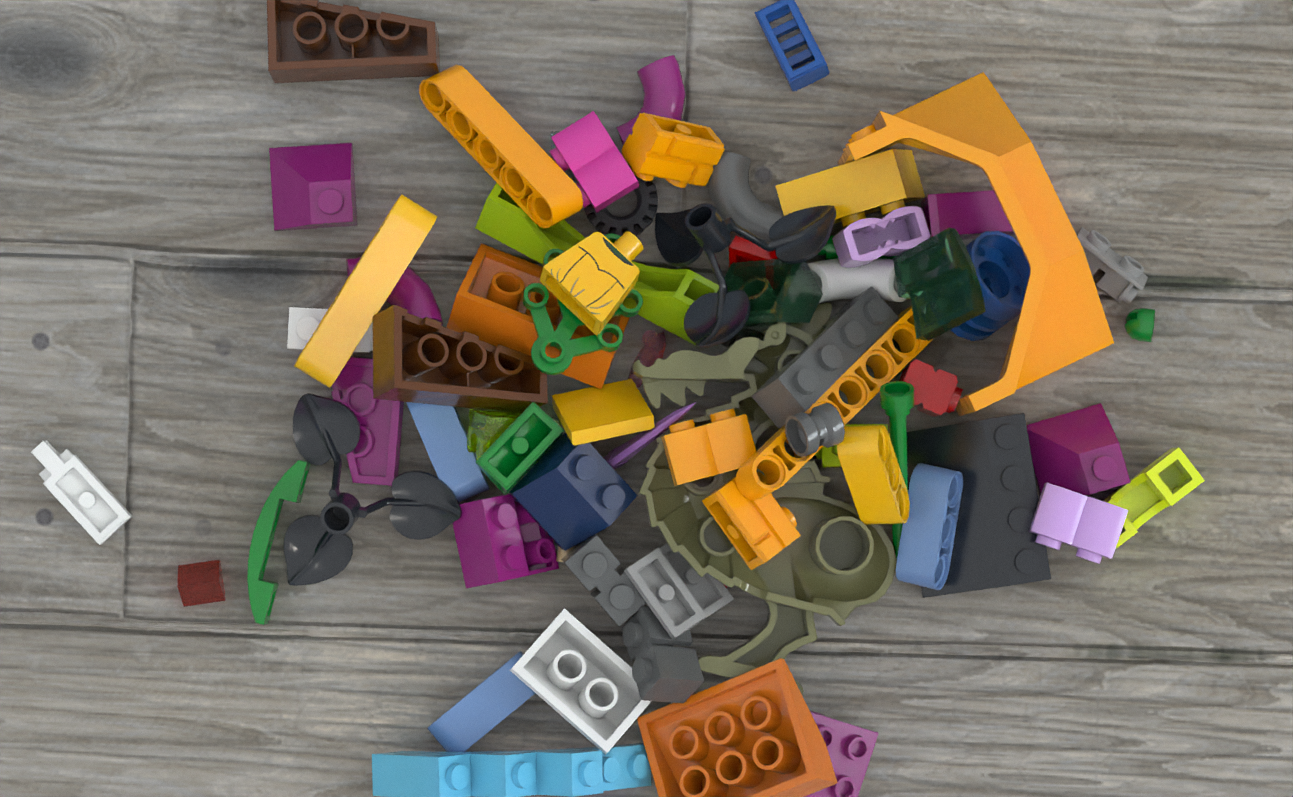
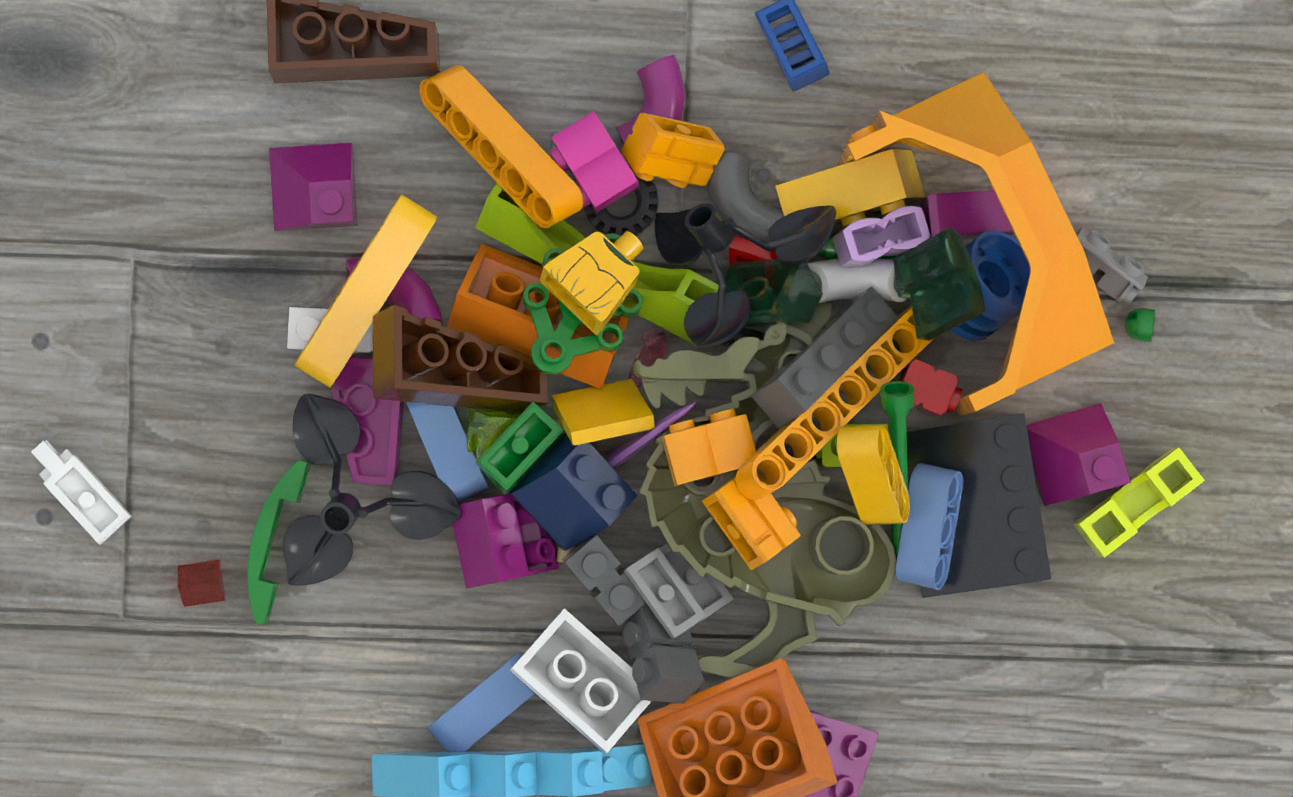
dark grey wheel [785,403,845,457] -> none
lavender brick [1029,483,1128,564] -> none

